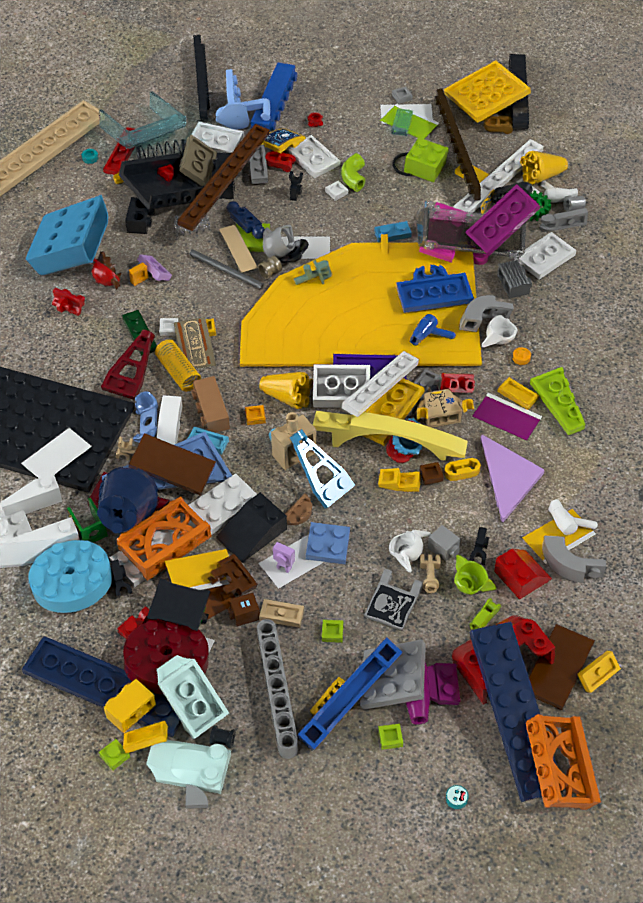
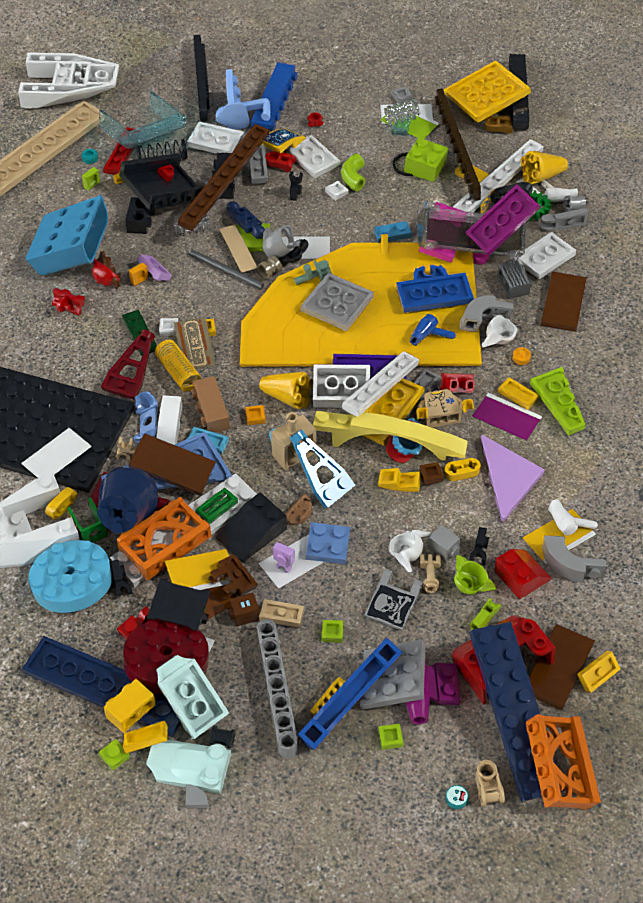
dark tan plate [180,134,217,186] -> none
none -> white wedge [18,53,119,108]
none -> yellow beam [45,487,78,520]
none -> lime tile [82,167,100,190]
none -> green tile [195,487,238,525]
none -> light grey plate [301,273,374,331]
none -> clear piece [384,99,420,126]
none -> tan piece [475,760,505,806]
none -> reddish brown tile [541,271,587,332]

